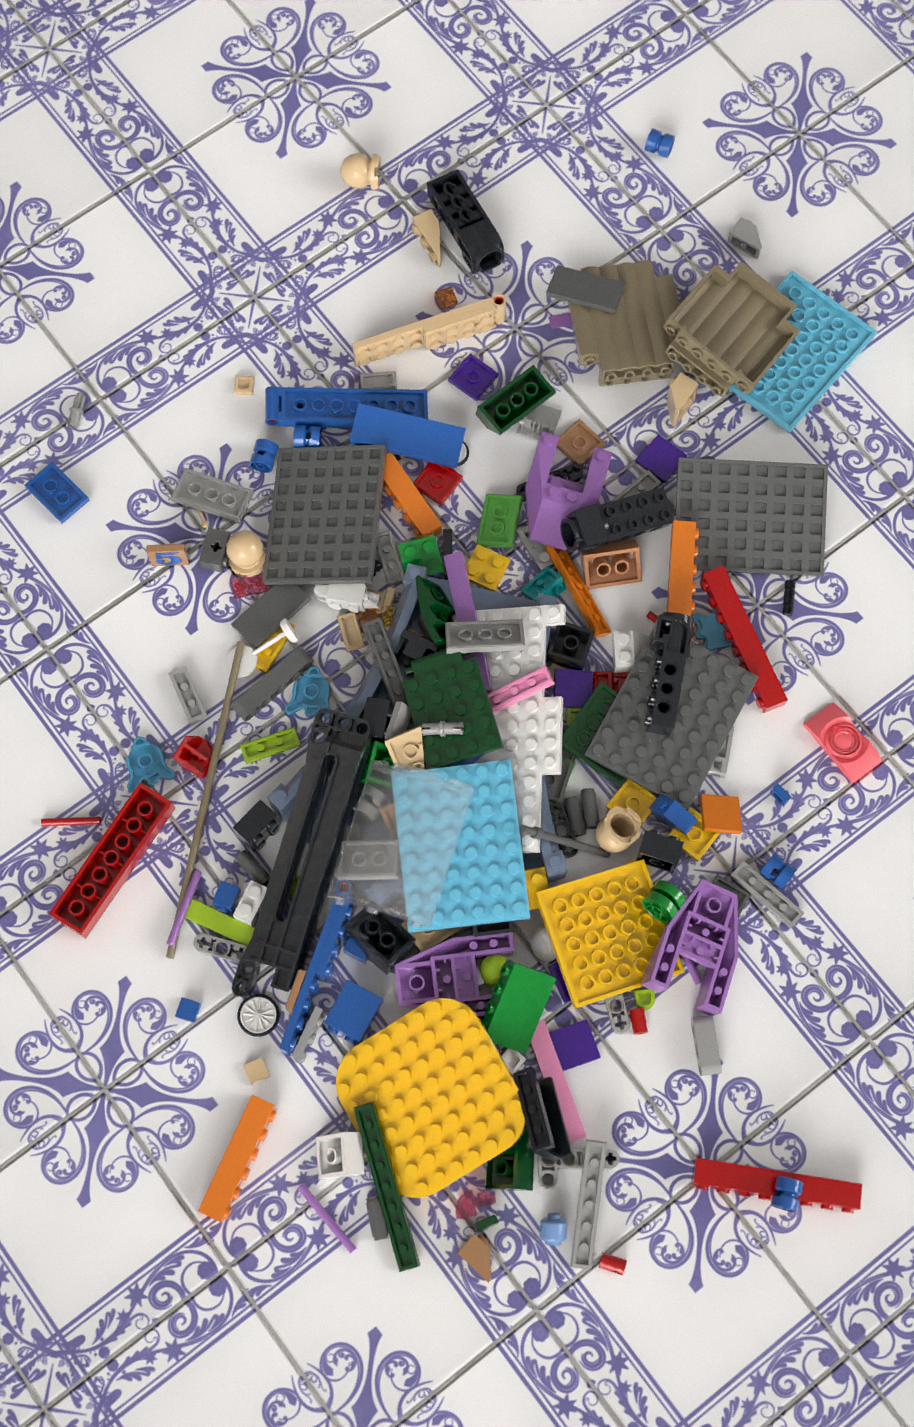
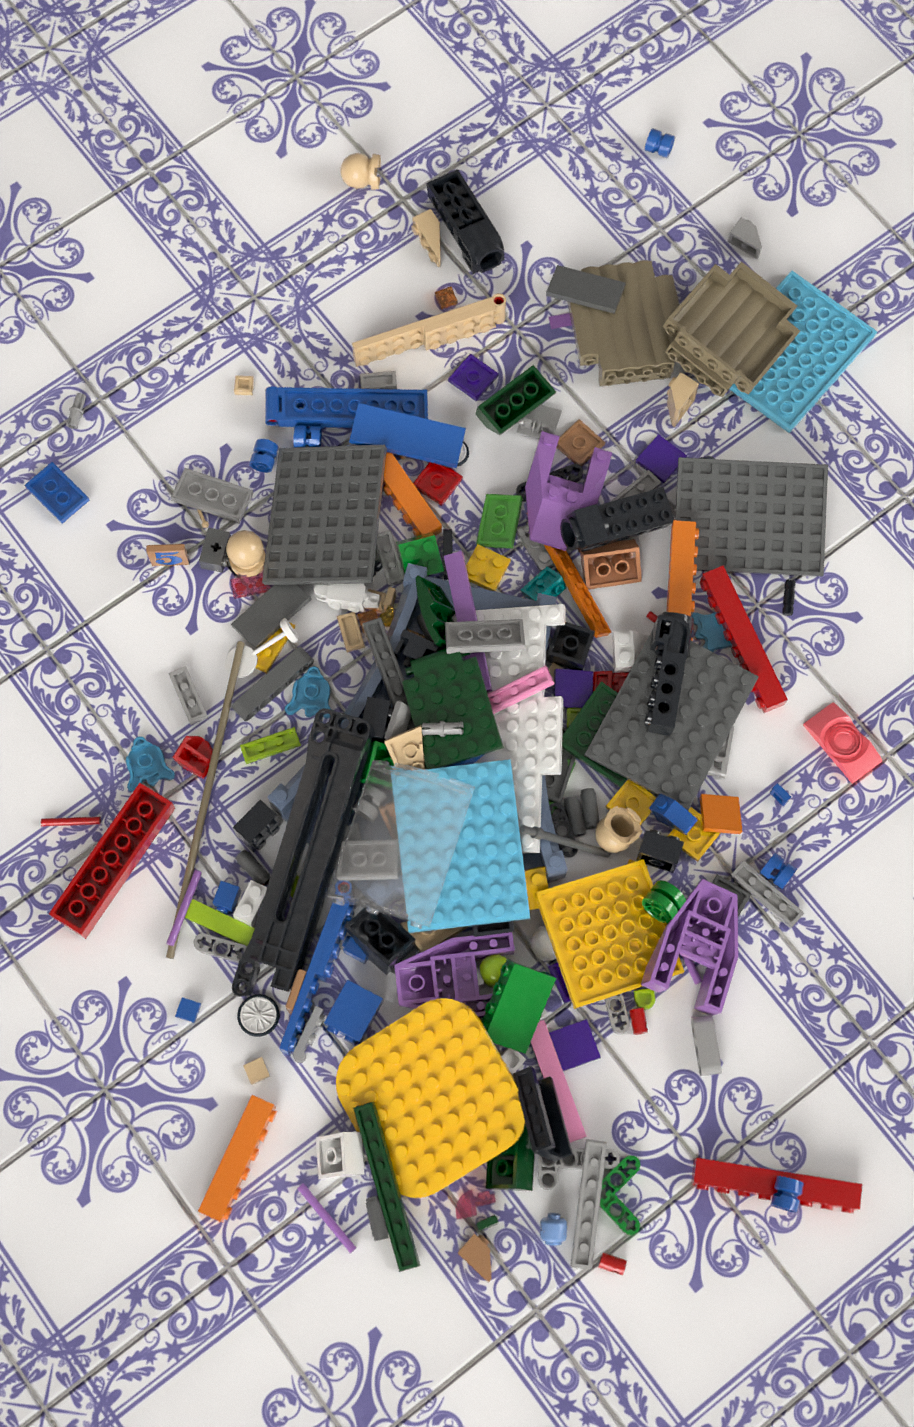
none -> green beam [599,1155,641,1235]

